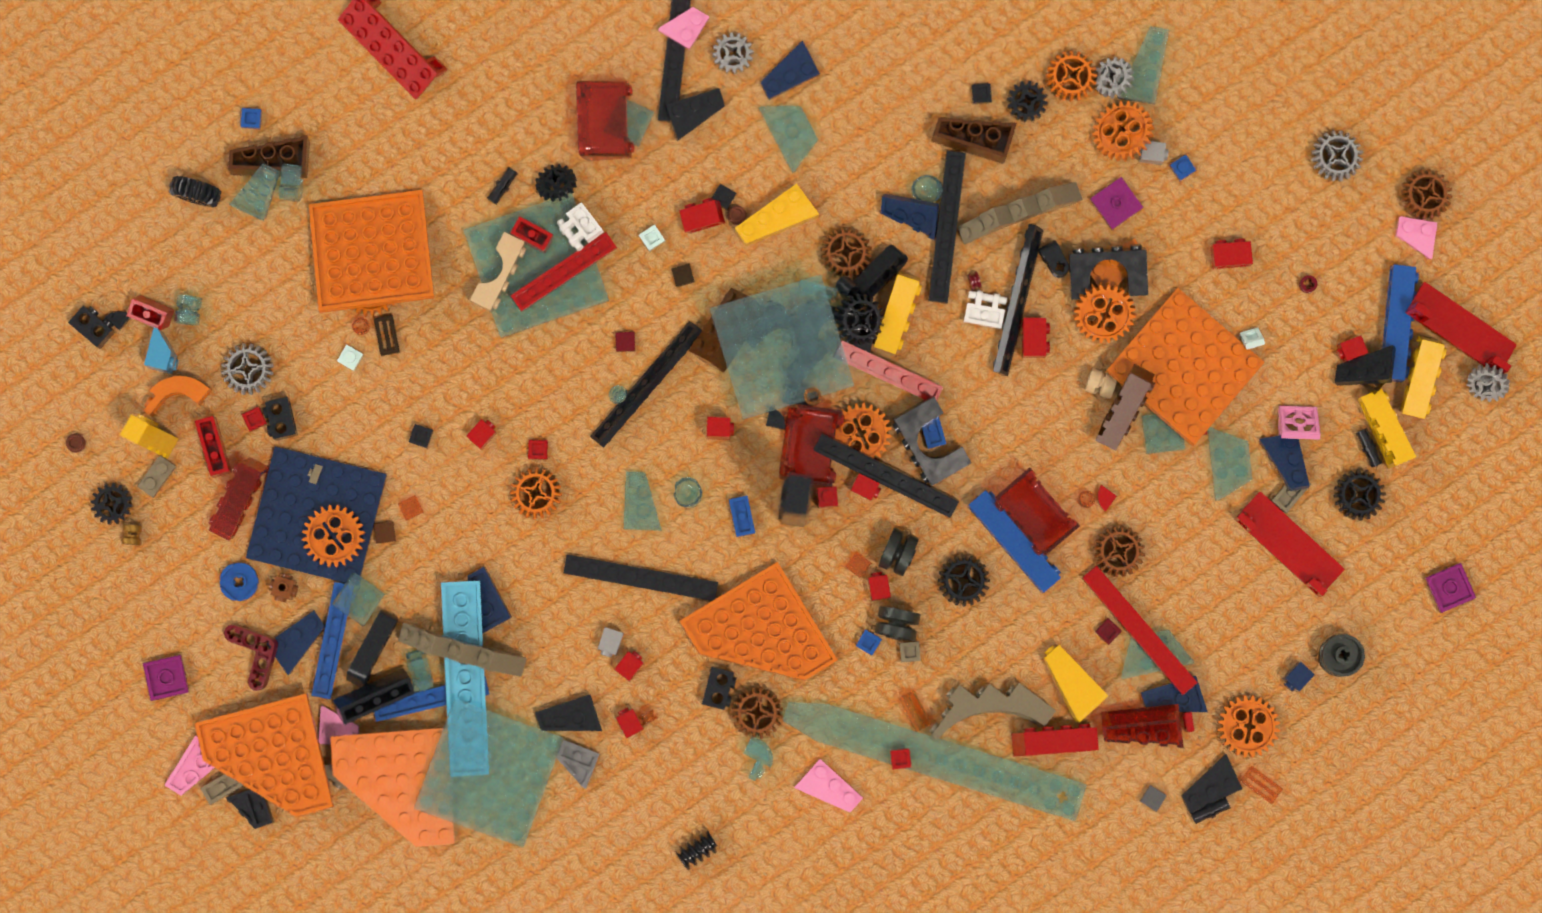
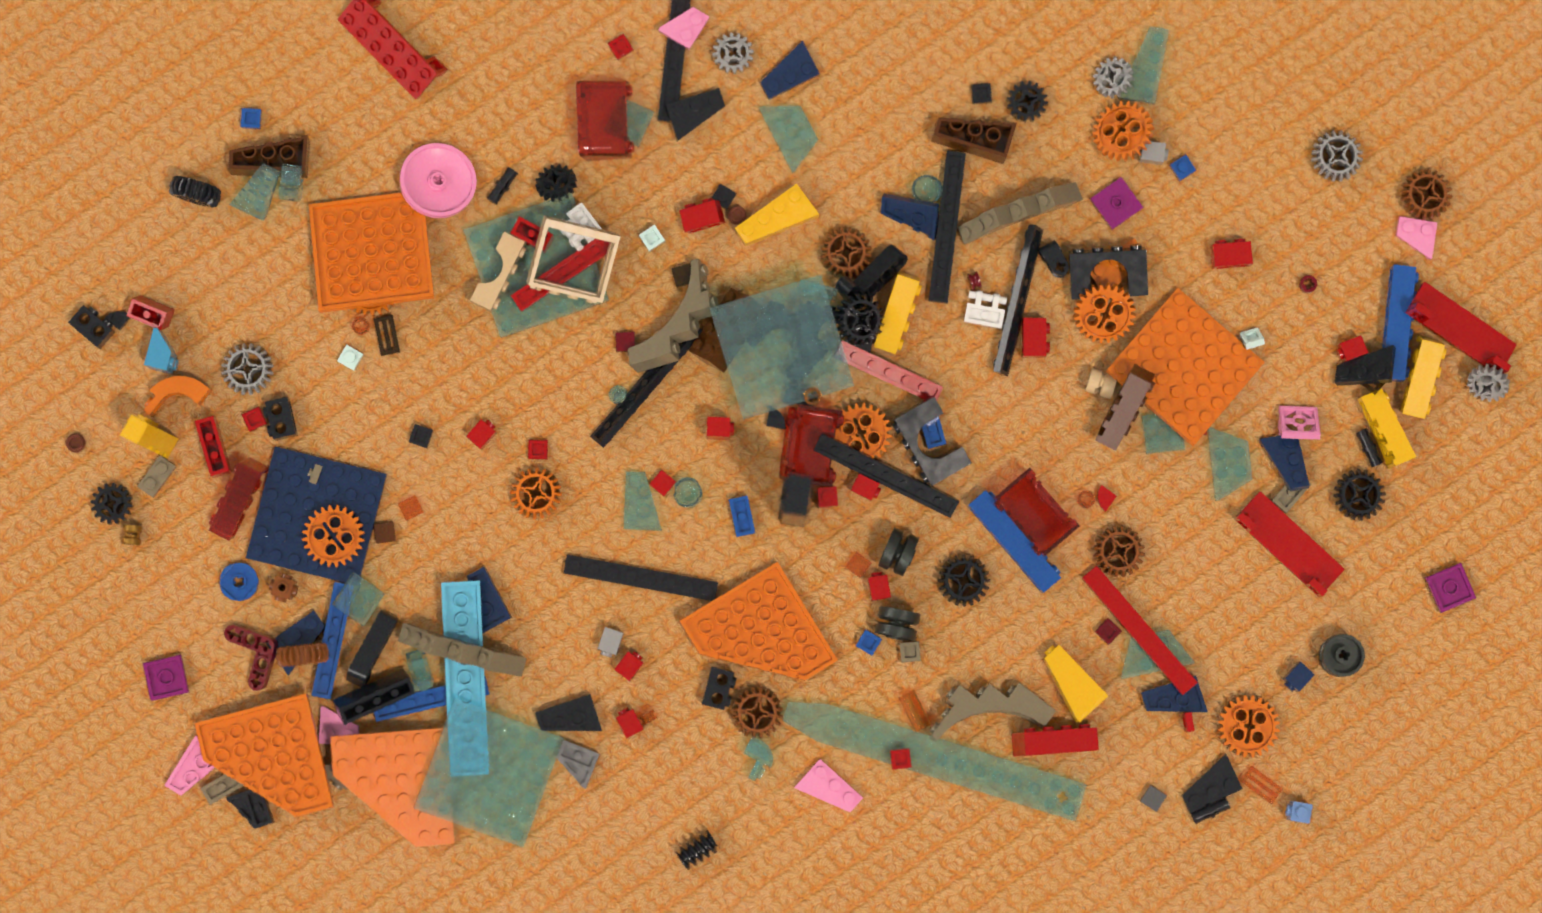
clear light blue wheel [174,295,202,326] -> none
orange gear [1046,50,1097,102] -> none
clear red wedge [1101,704,1184,748] -> none
none -> dark orange gear [276,643,329,667]
none -> bright pink dish [399,143,476,218]
none -> tan window [526,215,620,304]
none -> red tile [608,34,634,60]
none -> dark tan arch [628,259,719,373]
none -> red tile [649,470,676,497]
none -> medium blue brick [1285,801,1313,824]

